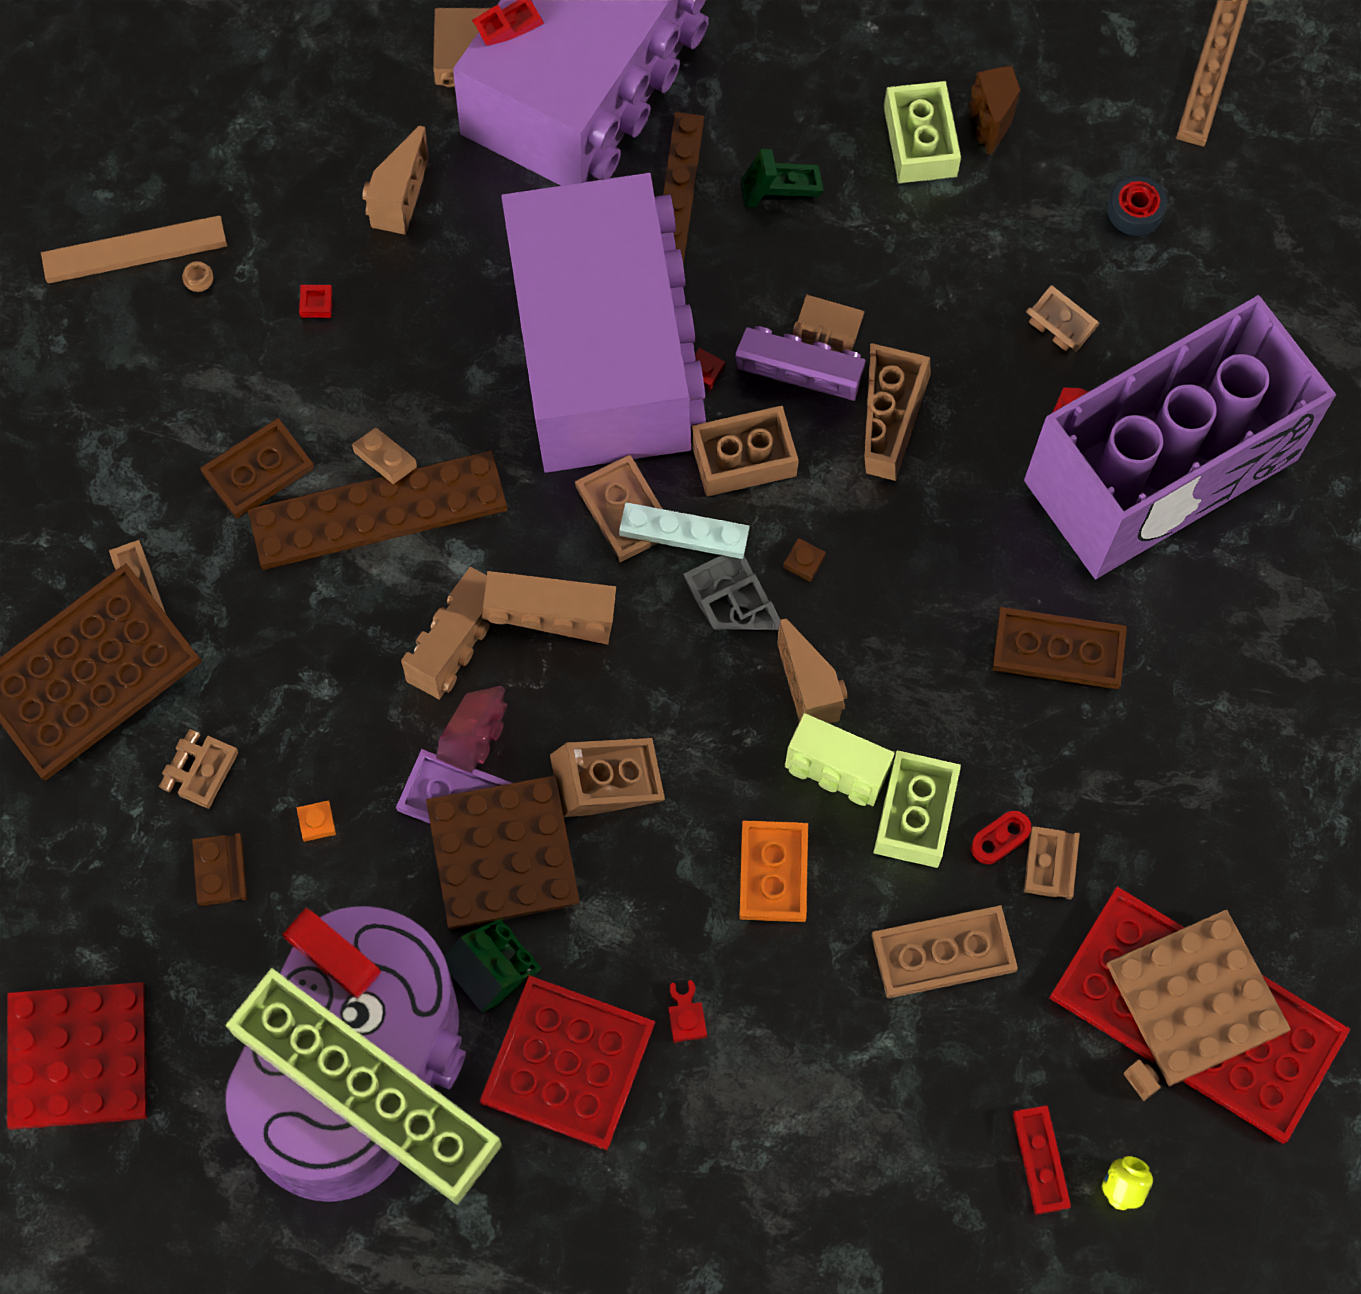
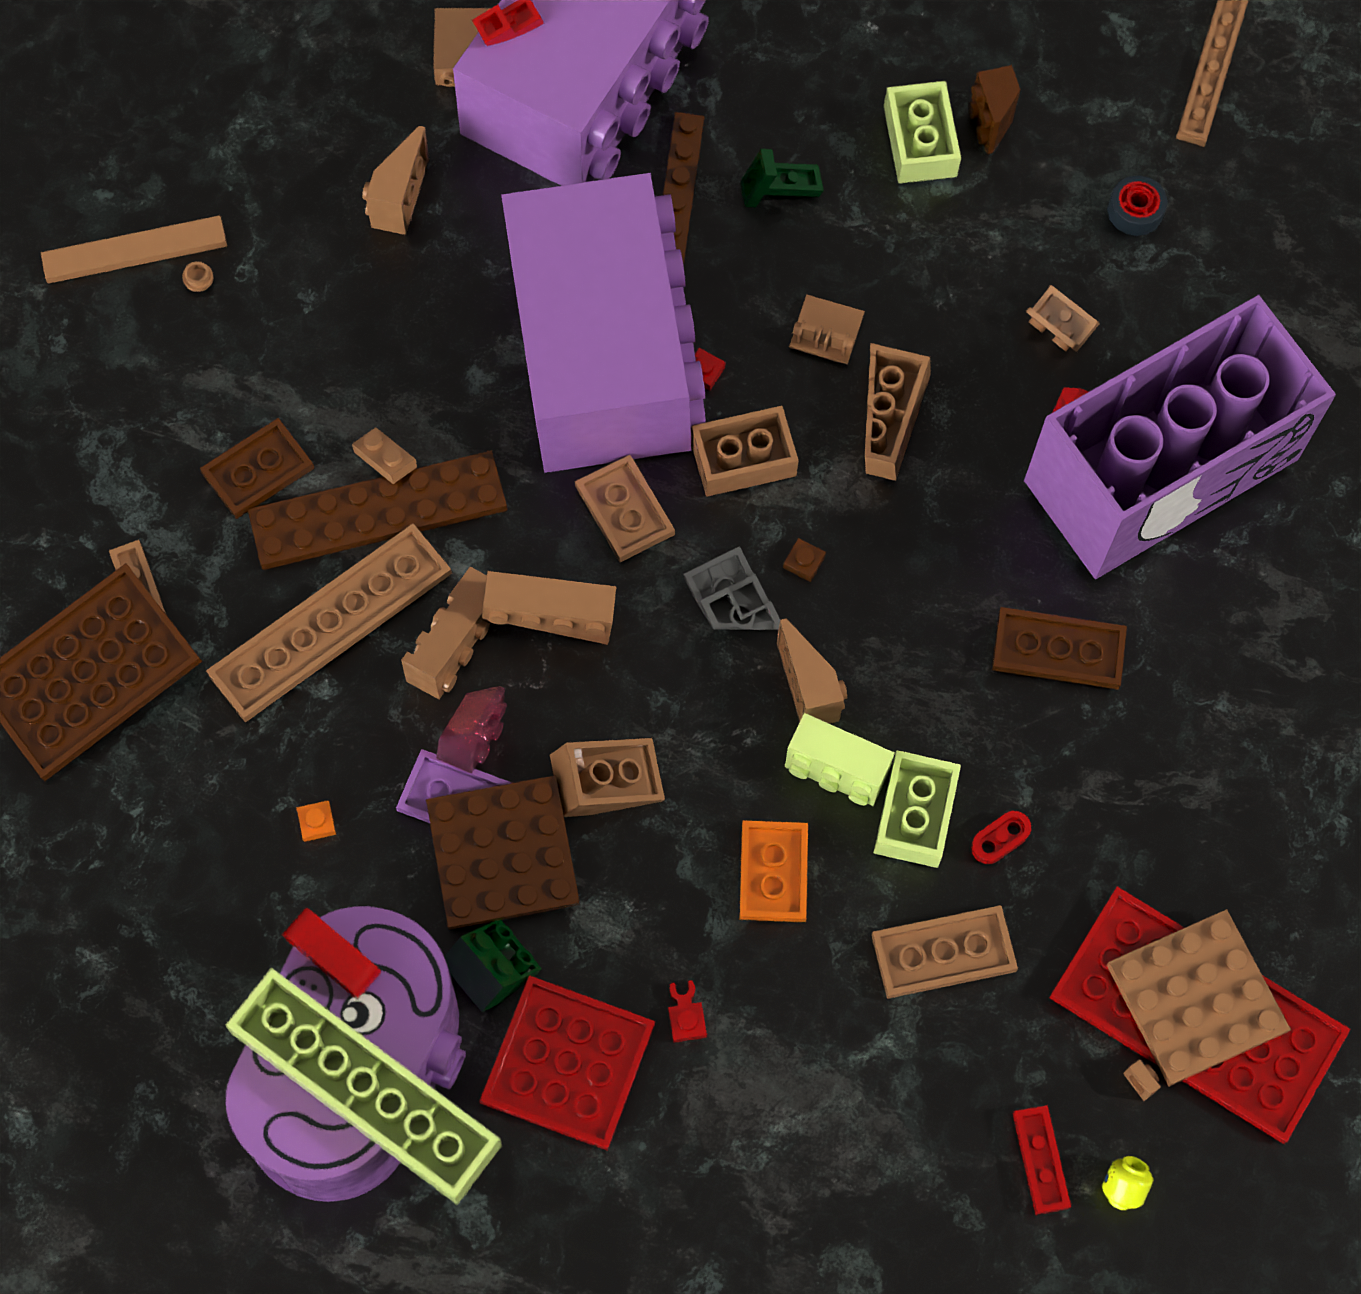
red plate [7,982,148,1130] -> none
medium nougat plate [159,729,238,809] -> none
reddish brown plate [192,833,247,906] -> none
red plate [299,285,332,318] -> none
light aqua plate [619,502,749,559] -> none
medium lavender slope [735,326,865,401] -> none
medium nougat plate [1024,826,1080,900] -> none
none -> medium nougat plate [206,524,452,722]

